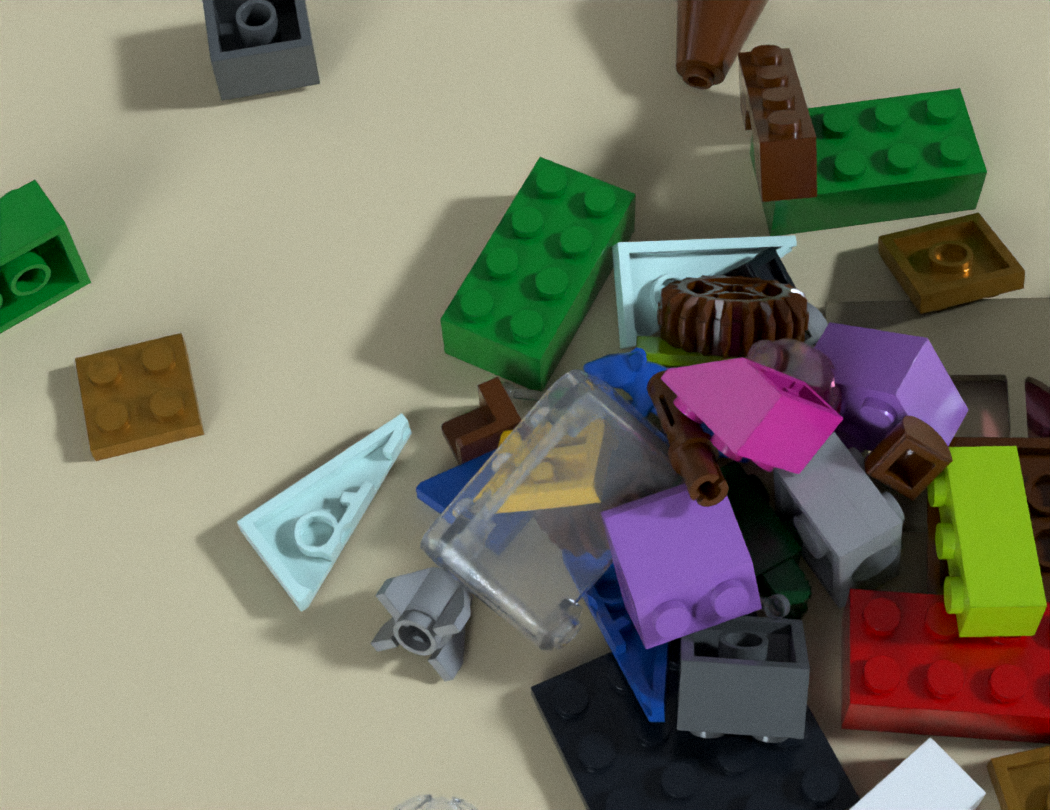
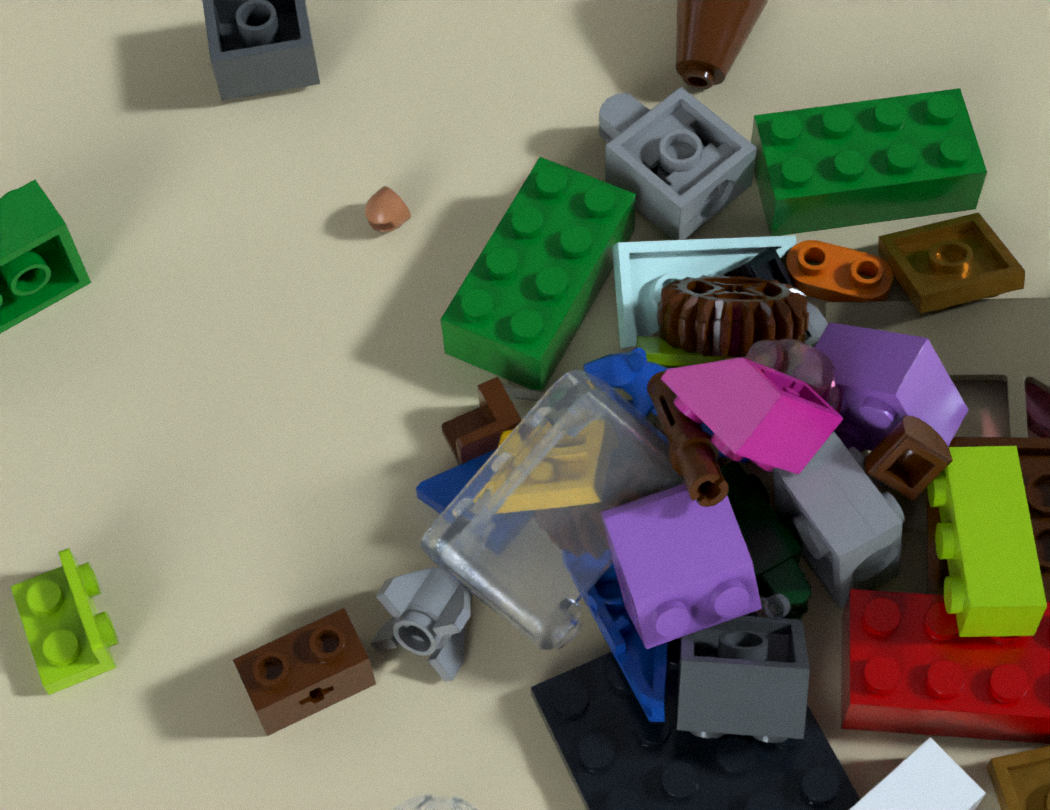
pearl gold plate [75,333,205,461] -> none
light aqua wing [237,413,412,612] -> none
reddish brown arch [738,45,817,202] -> none
none -> lime bracket [10,548,119,695]
none -> reddish brown brick [233,608,376,736]
none -> nougat hinge [365,186,411,233]
none -> light grey brick [599,87,757,240]
none -> orange plate [785,240,893,302]

